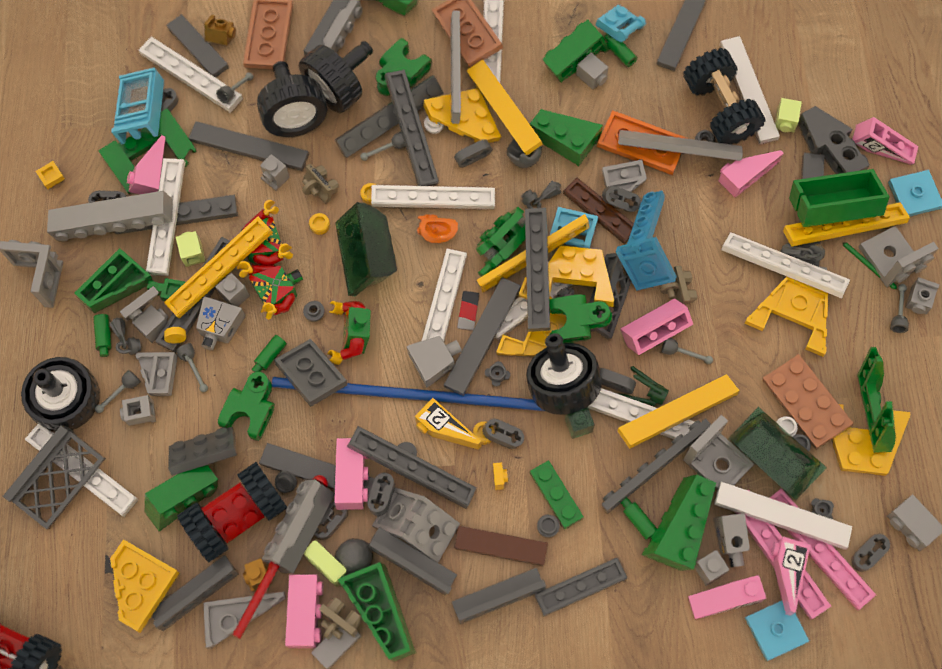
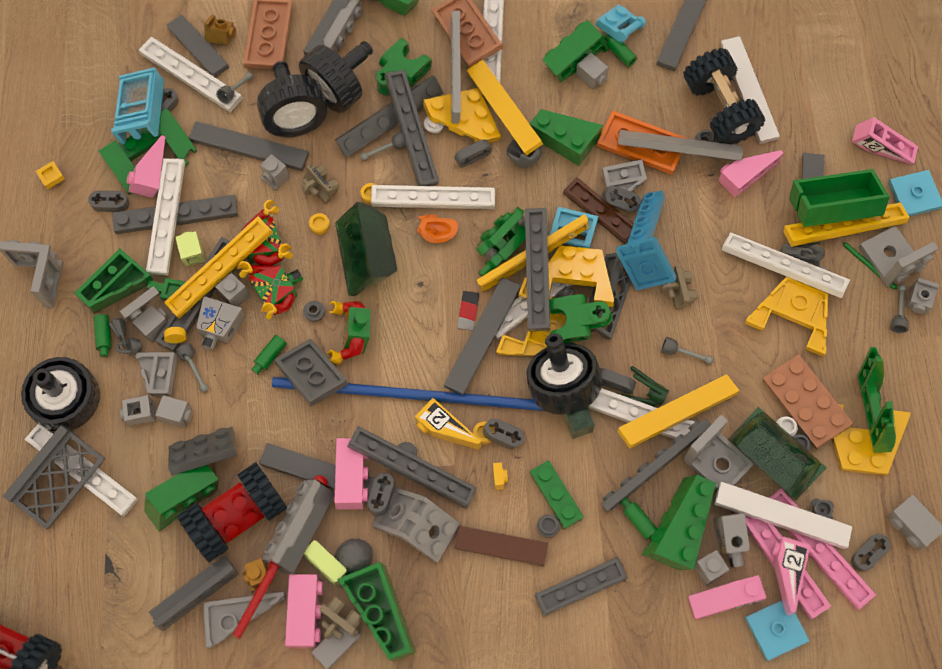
light grey brick [47,190,173,241] -> none
hinge [95,370,141,413] -> none
yellow plate [110,539,180,633] -> none
green piece [218,372,275,441] -> none
dark grey plate [275,471,297,493] -> none
dark grey beam [314,501,348,540] -> none
dark grey fence [367,527,457,595] -> none
light grey torso [407,336,462,388] -> none
white tile [422,249,467,342] -> none
dark grey fence [452,568,546,624] -> none
dark grey plate [485,361,510,387] -> none
dark grey piece [521,181,561,209] -> none
bright pink brick [621,298,693,355] -> none
yellowish green brick [775,98,802,132] -> none
dark grey brick [798,106,870,174] -> none
none -> light grey brick [155,395,193,428]

